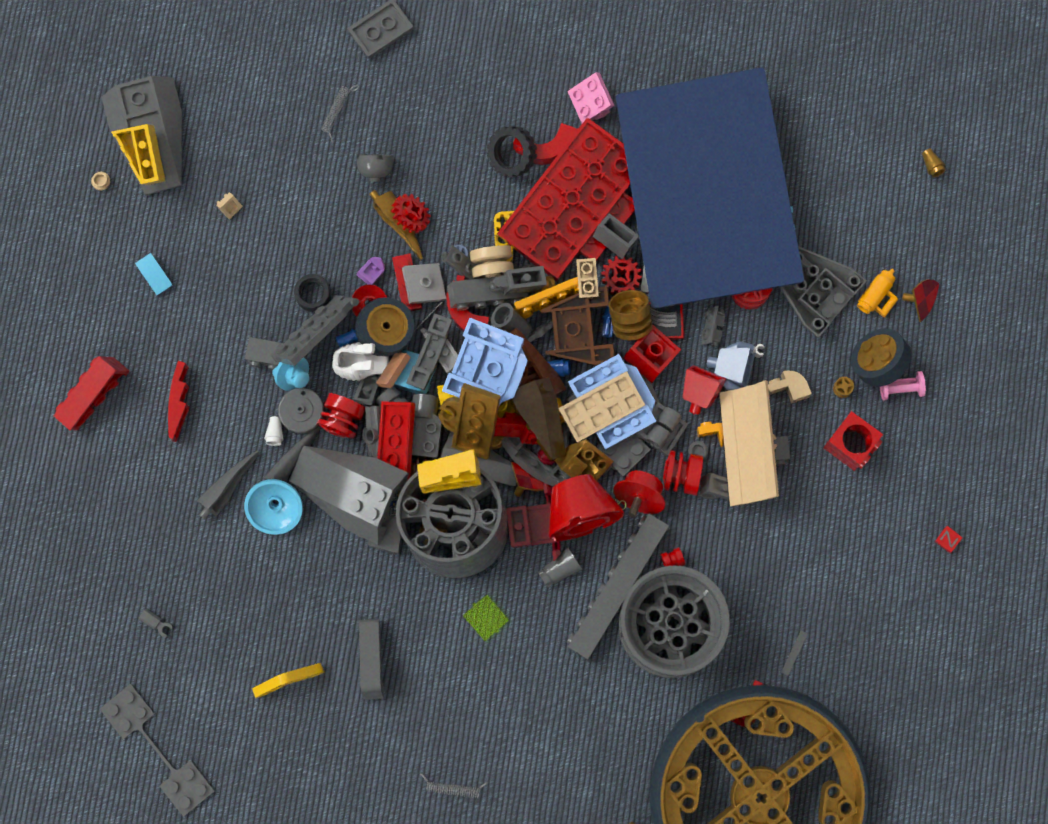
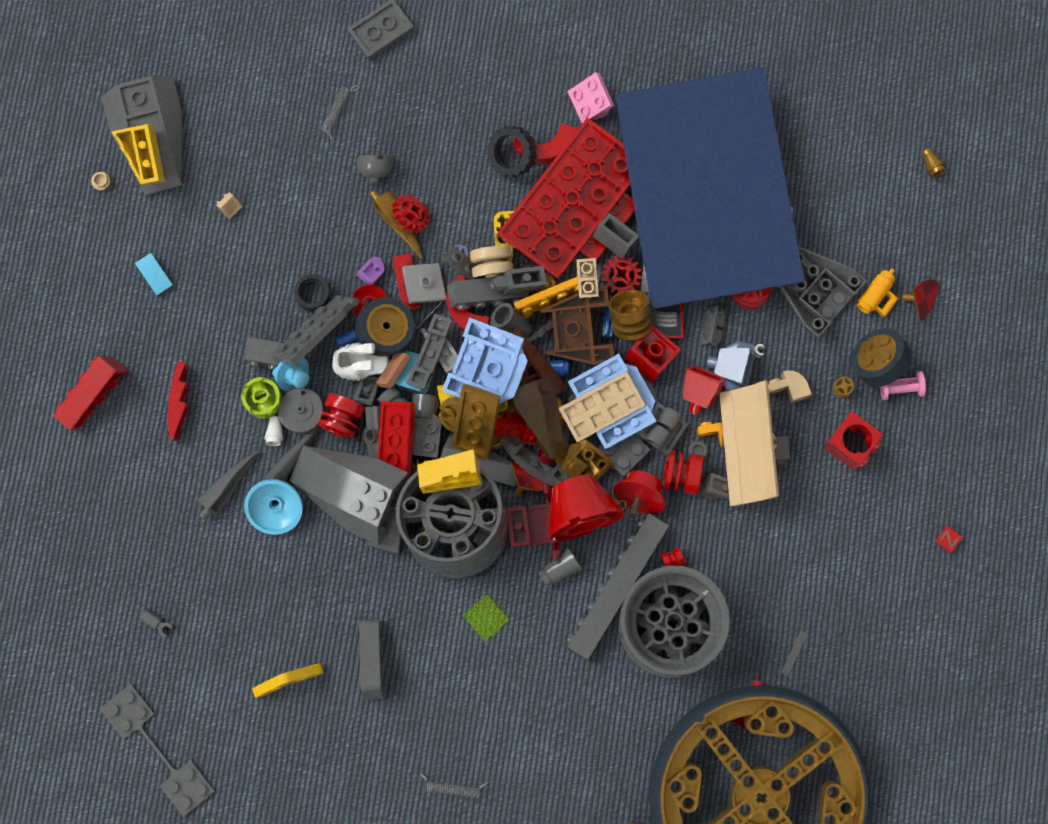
none -> lime brick [241,377,282,419]

